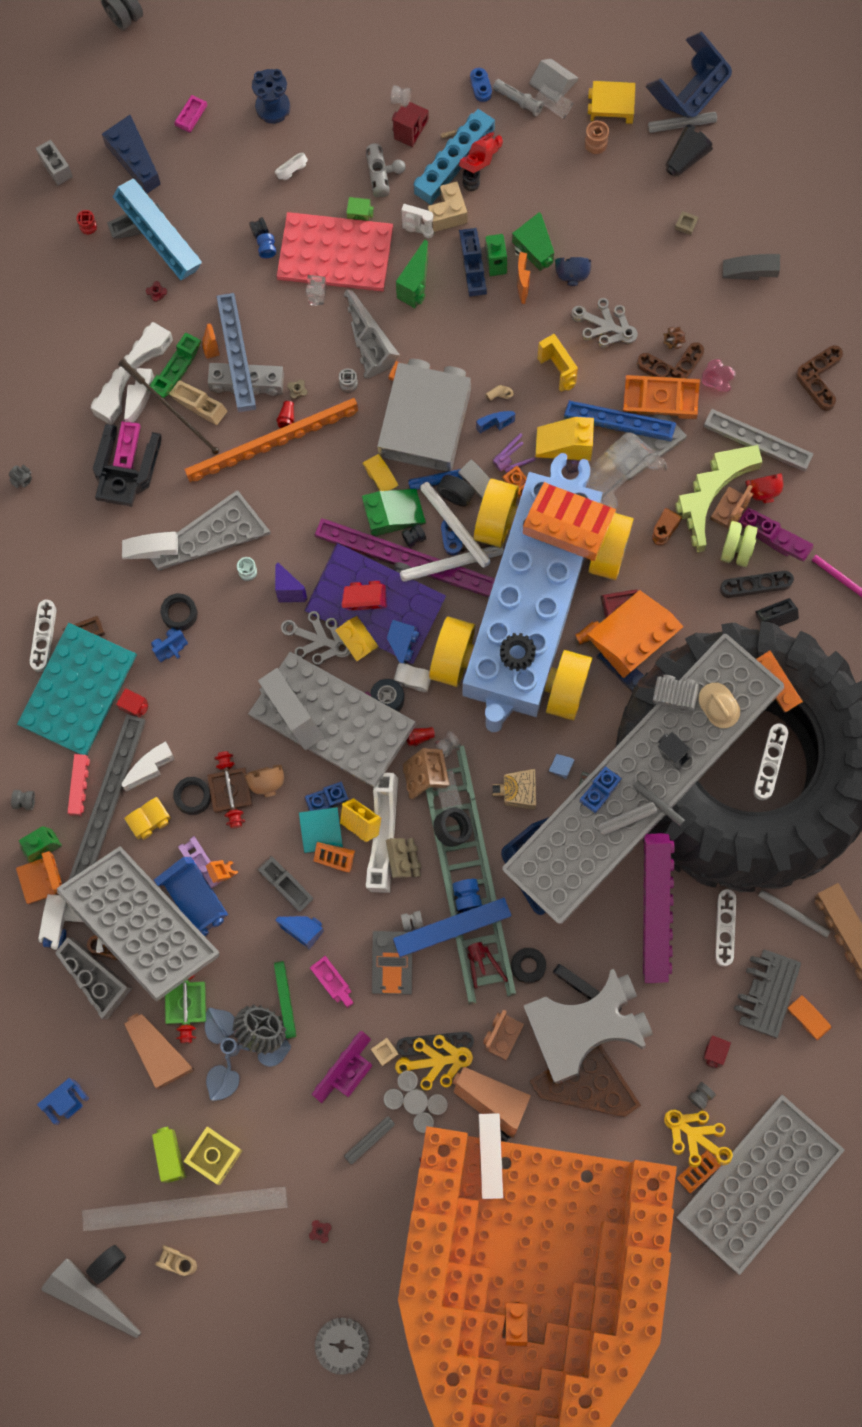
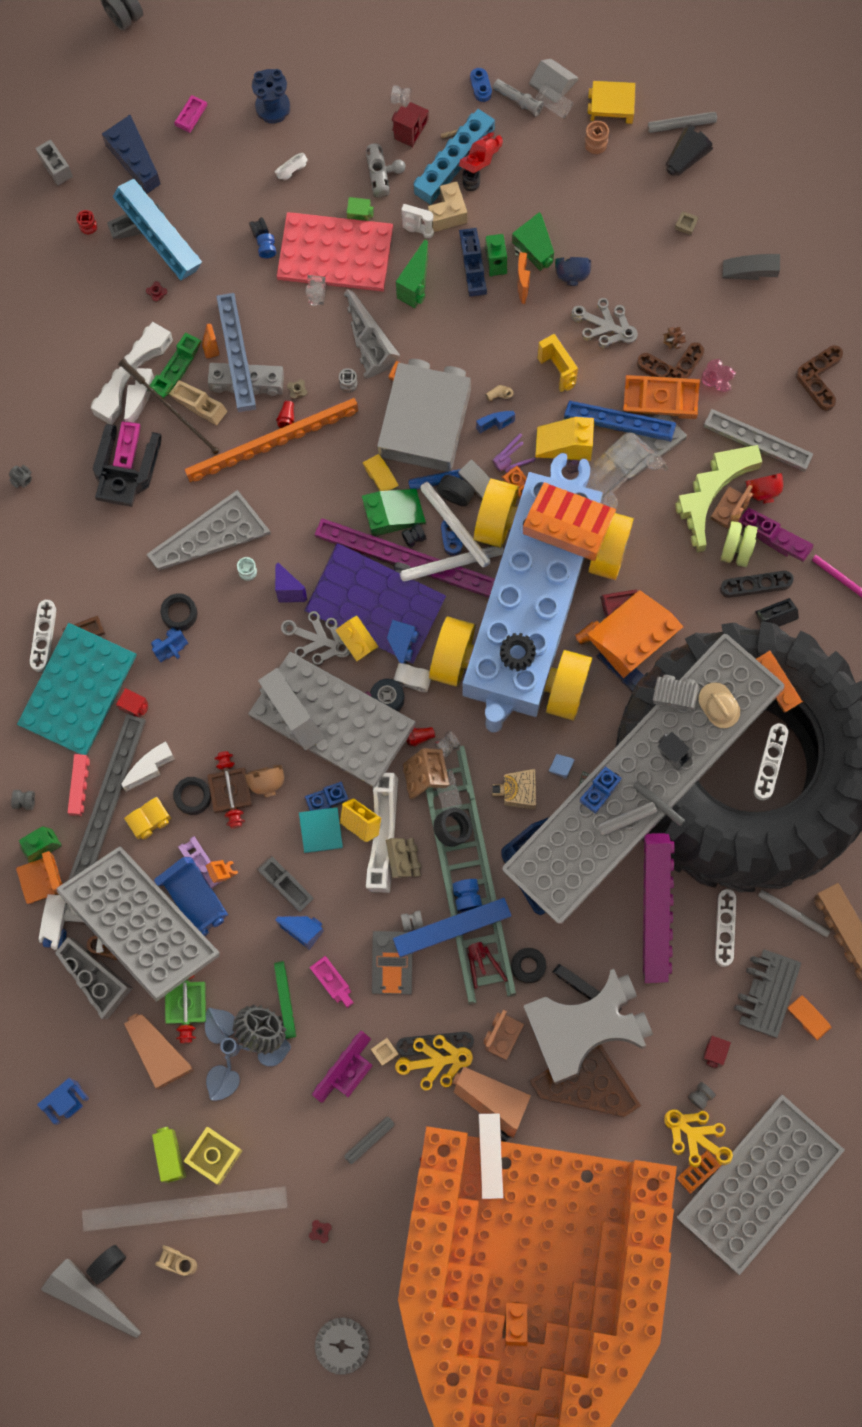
white slope [122,532,178,559] -> none
orange slope [313,842,355,873] -> none
red slope [342,581,387,611] -> none
light grey piece [384,1070,448,1133] -> none
dark blue windscreen [645,31,732,118] -> none
dark orange piece [652,508,683,546] -> none

